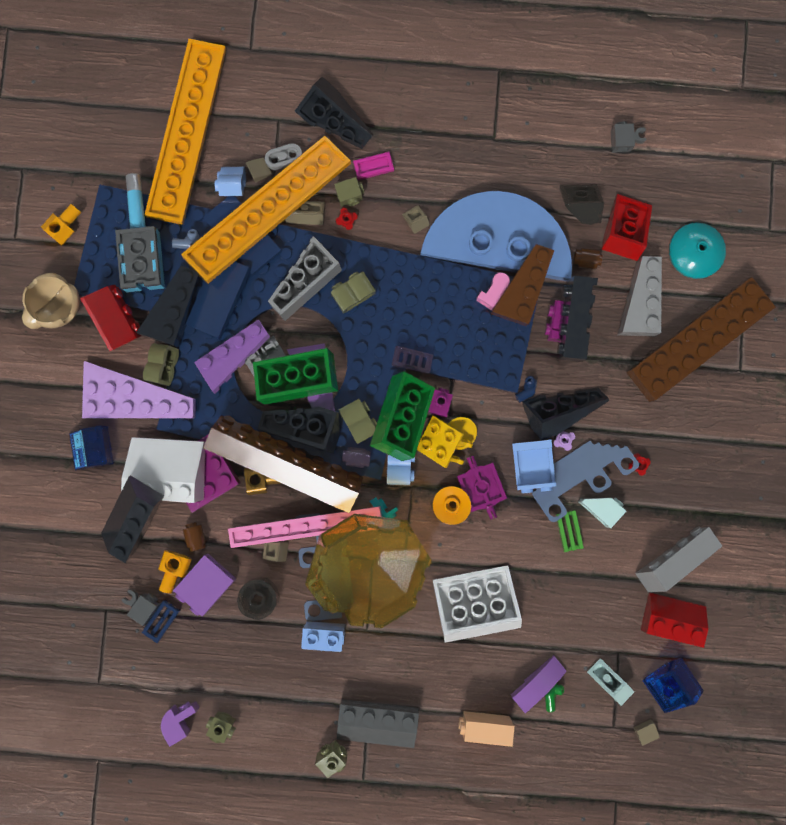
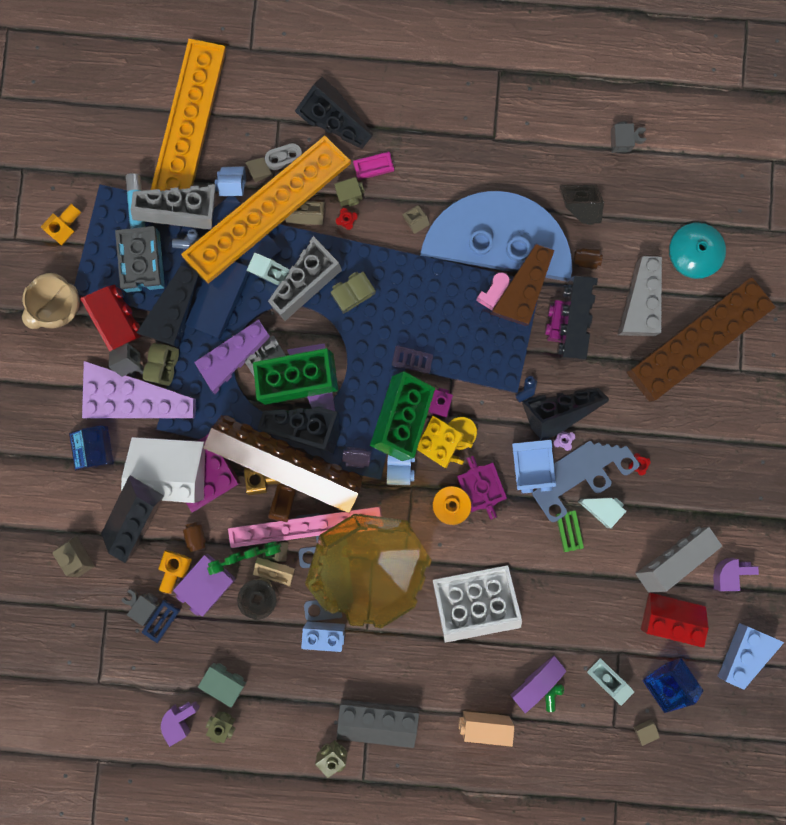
olive brick [339,399,377,444] -> none
teal bracket [370,497,398,522] -> none
red slope [601,194,652,261] -> none
none -> dark tan torso [52,536,95,577]
none -> dark grey brick [109,343,144,378]
none -> light grey wedge [131,184,215,230]
none -> sand green brick [198,663,246,707]
none -> green plant [207,541,281,575]
none -> light aqua slope [247,253,289,286]
none -> tan plate [253,557,295,586]
none -> reddish brown tile [269,484,296,522]
none -> medium lavender brick [713,558,759,591]
none -> light blue wedge [718,623,784,689]

